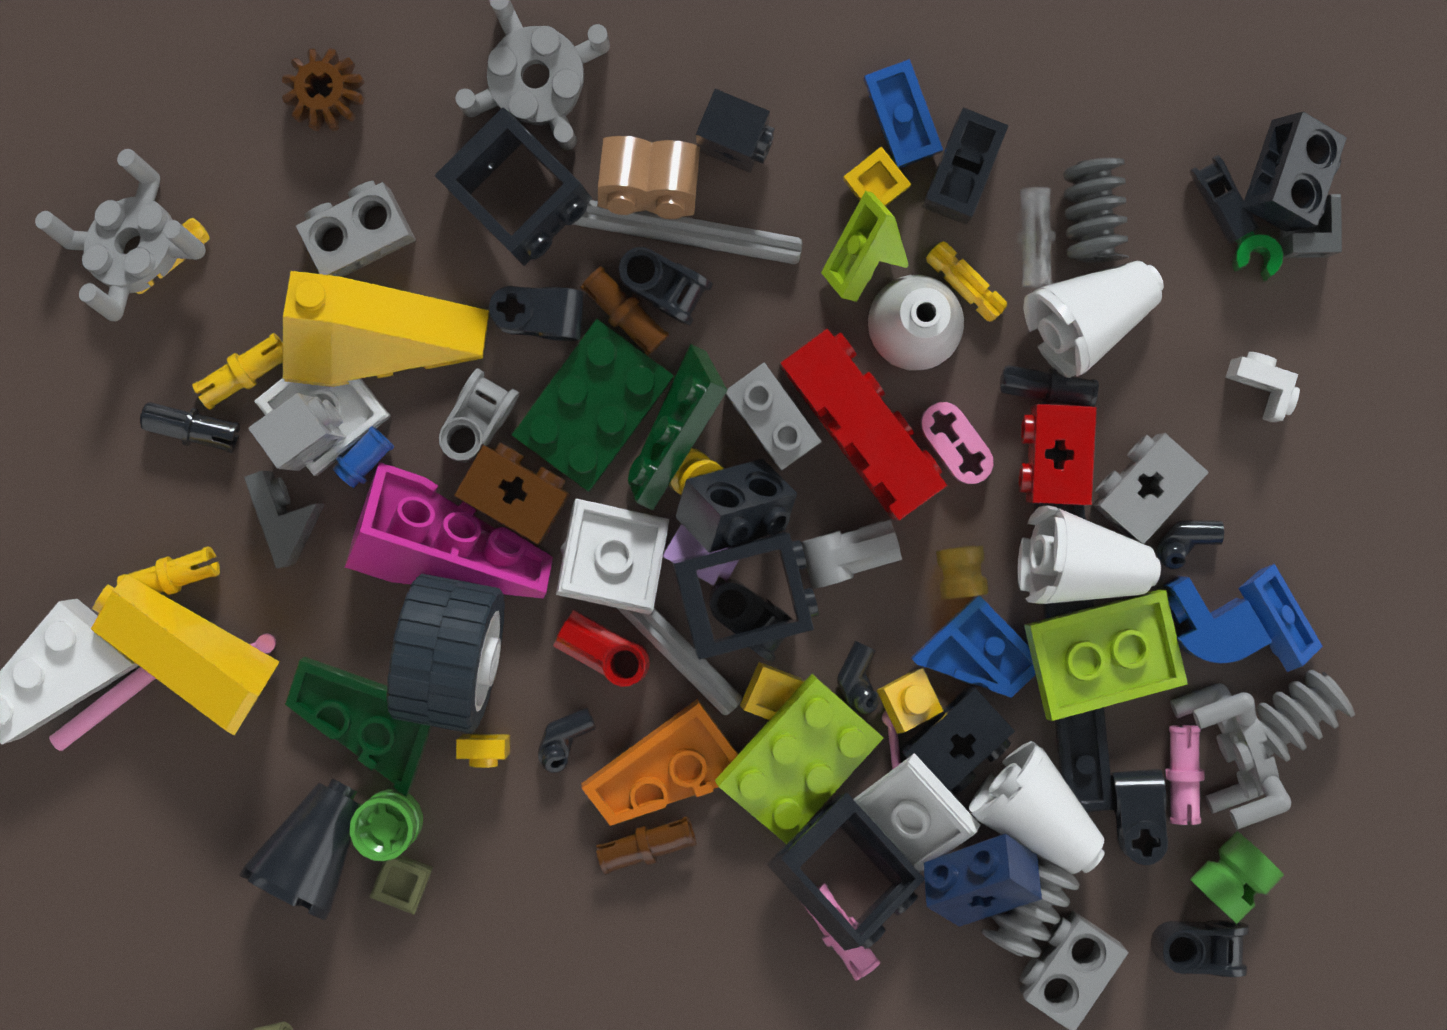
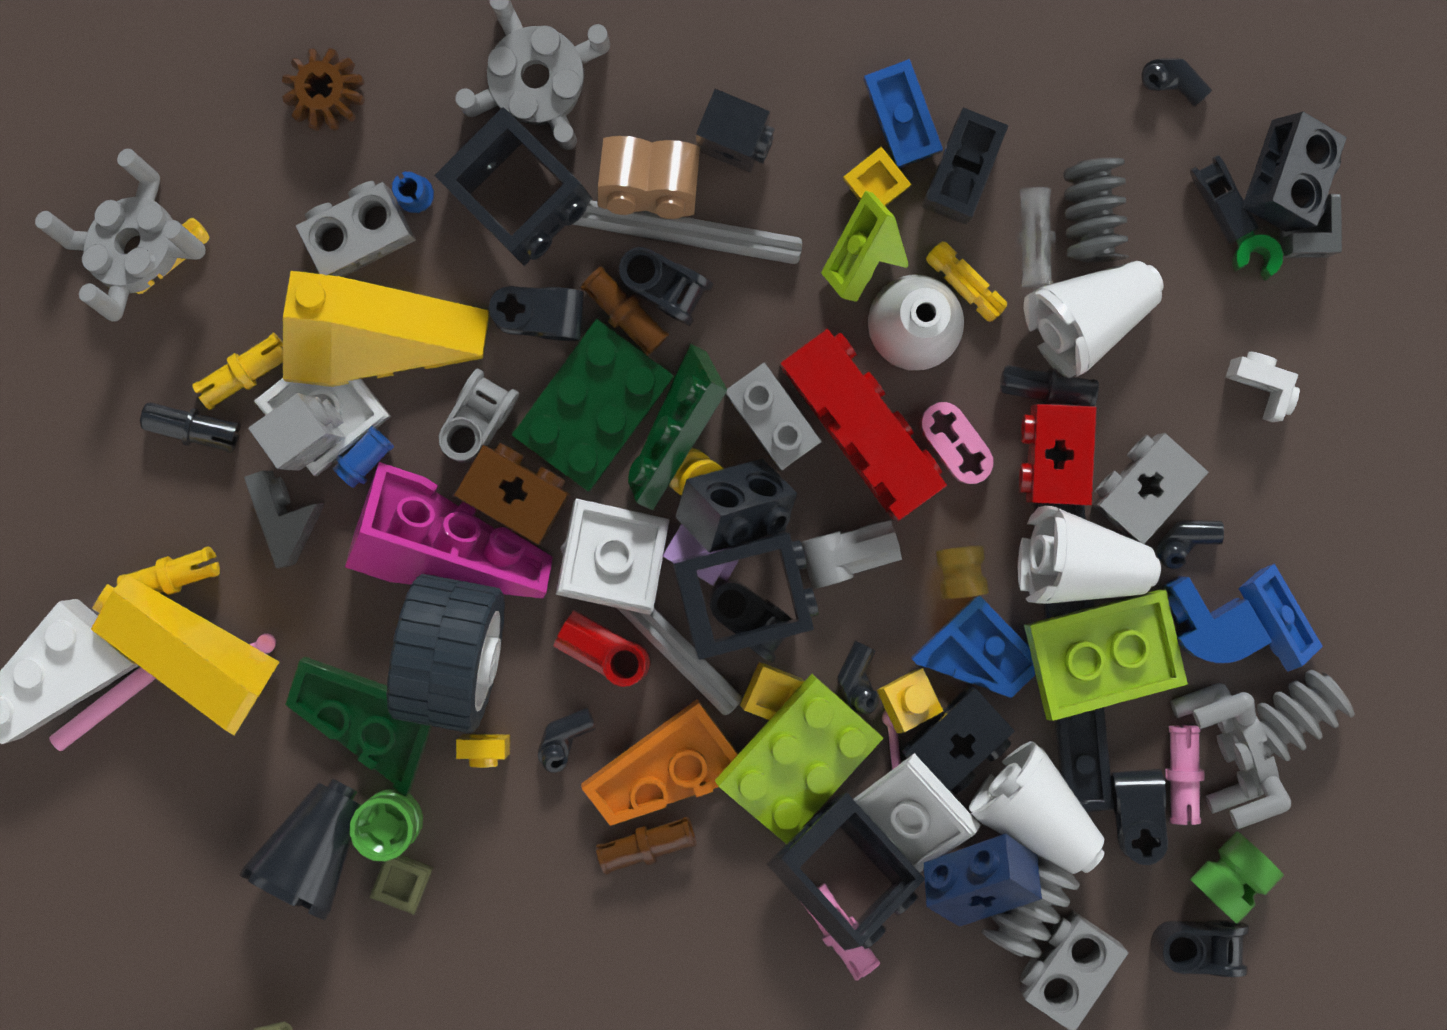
none -> blue pin [392,171,434,213]
none -> black arm [1141,58,1213,107]

